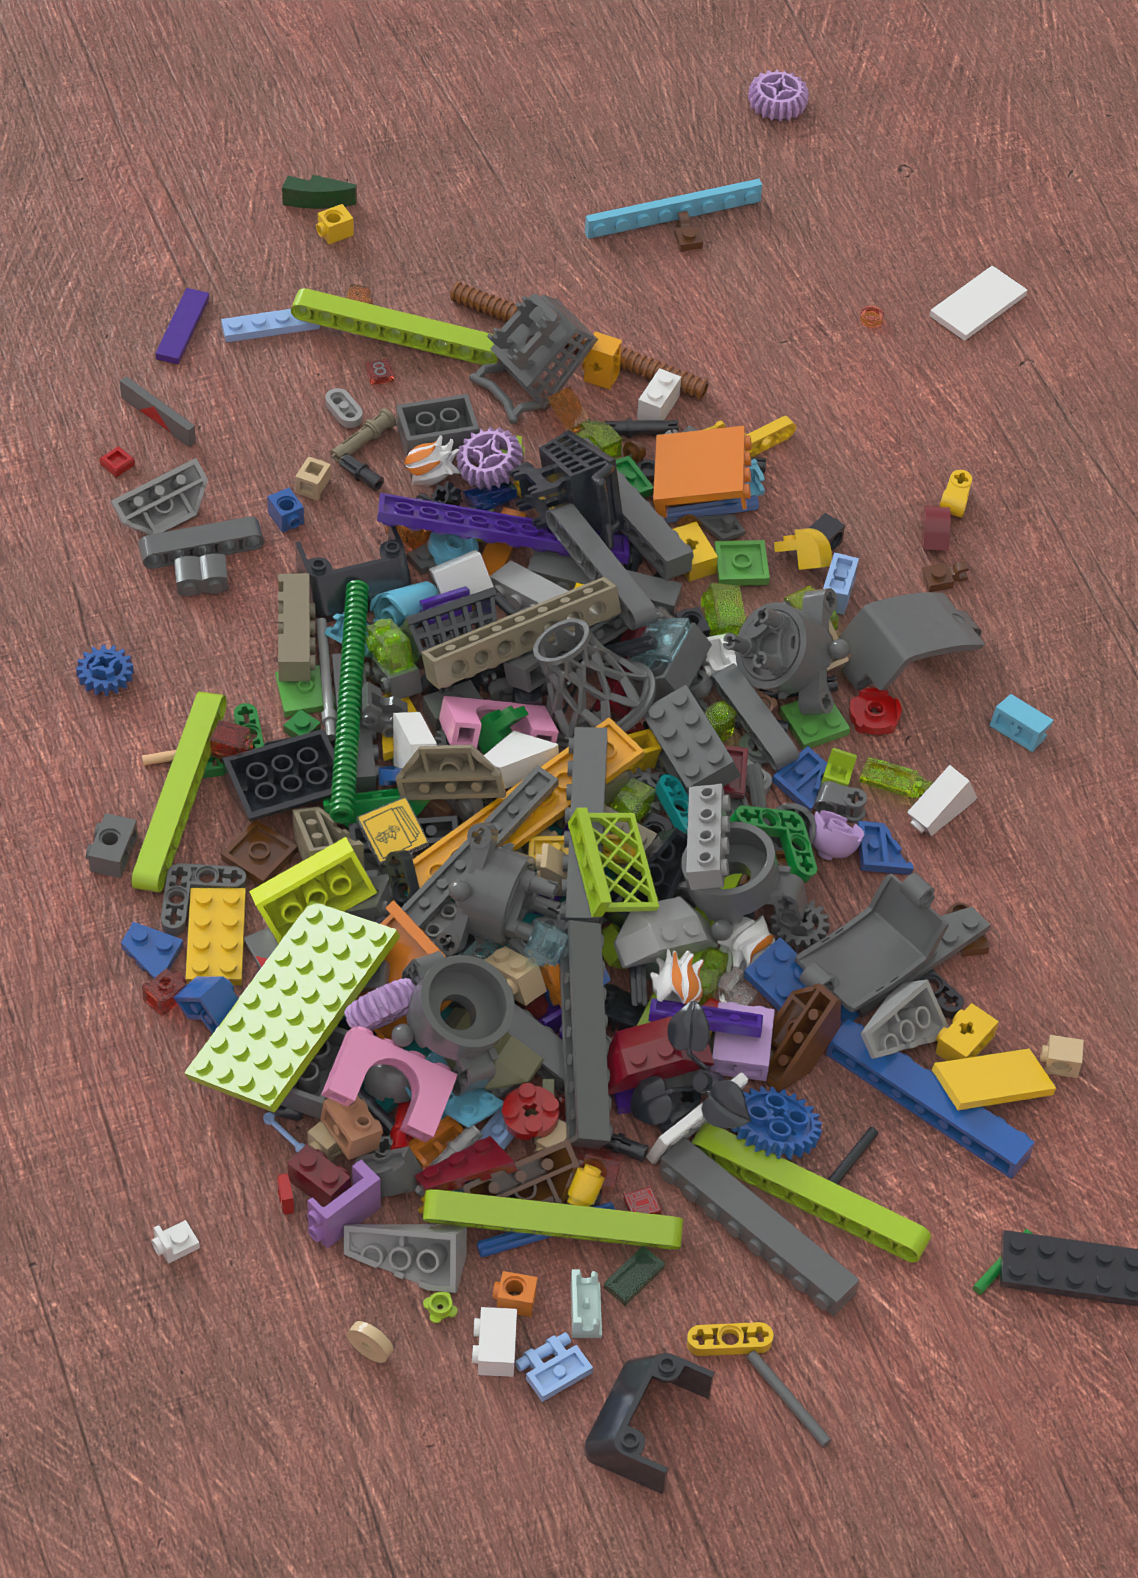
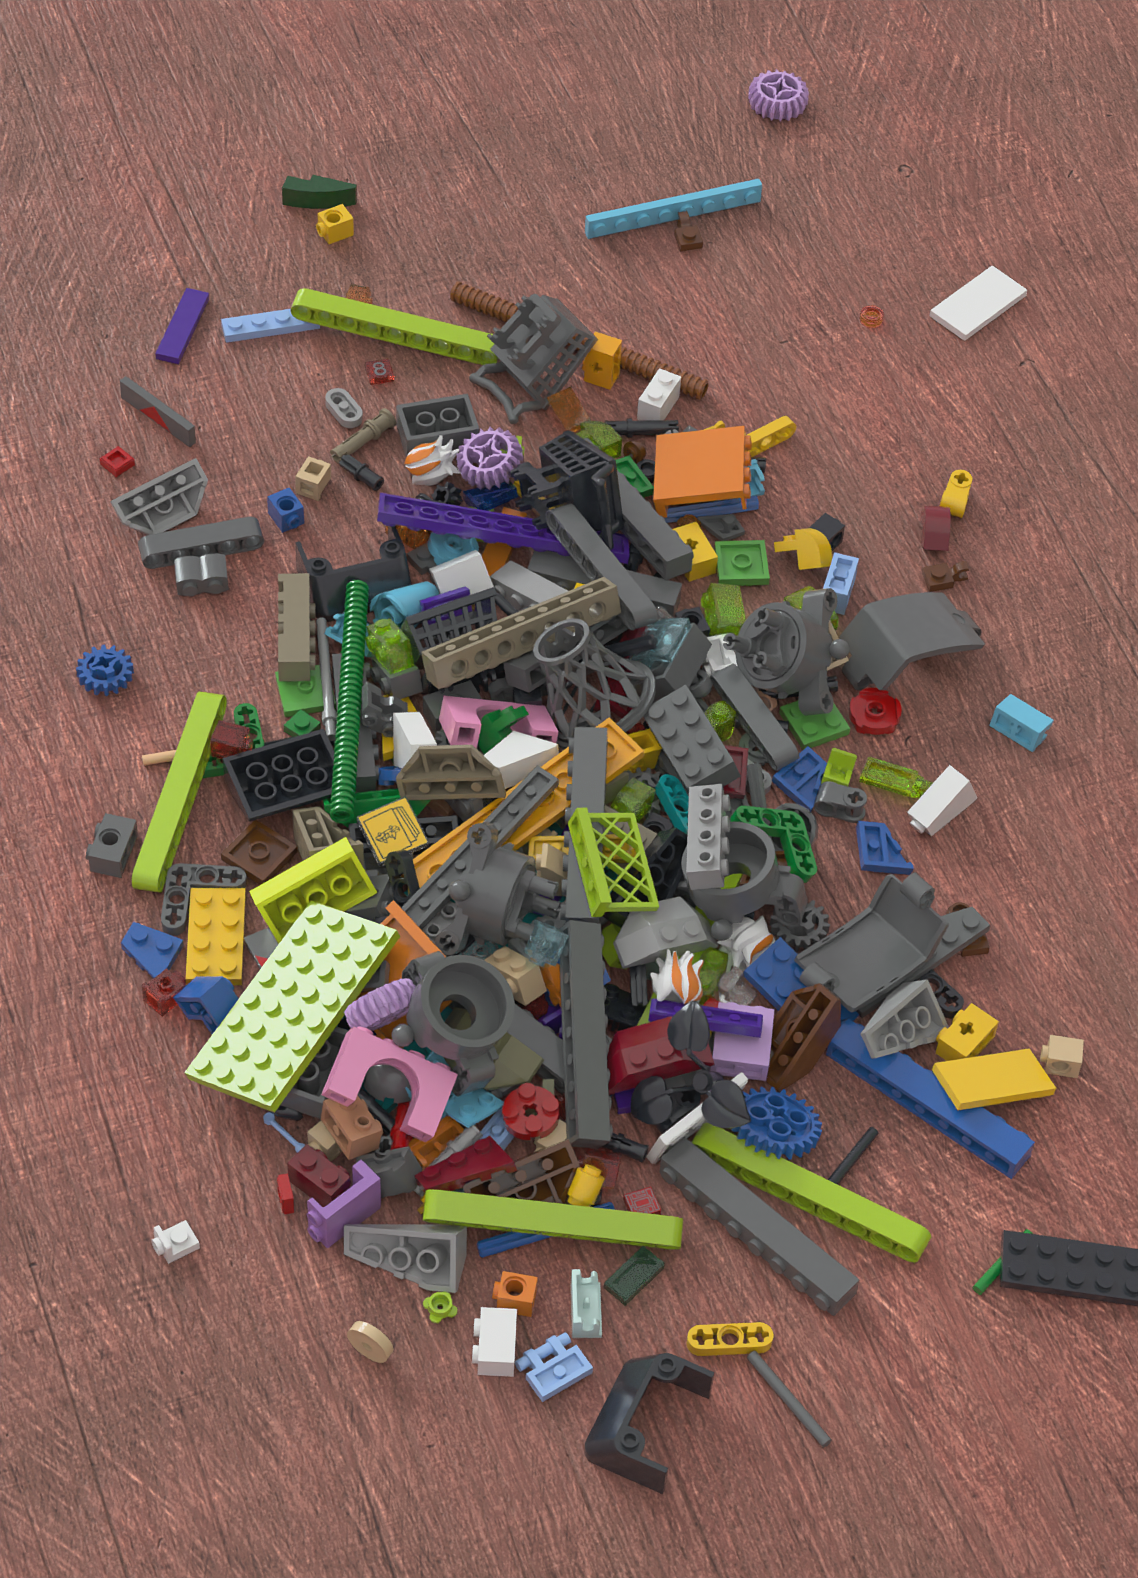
lavender cylinder [809,810,865,860] -> none

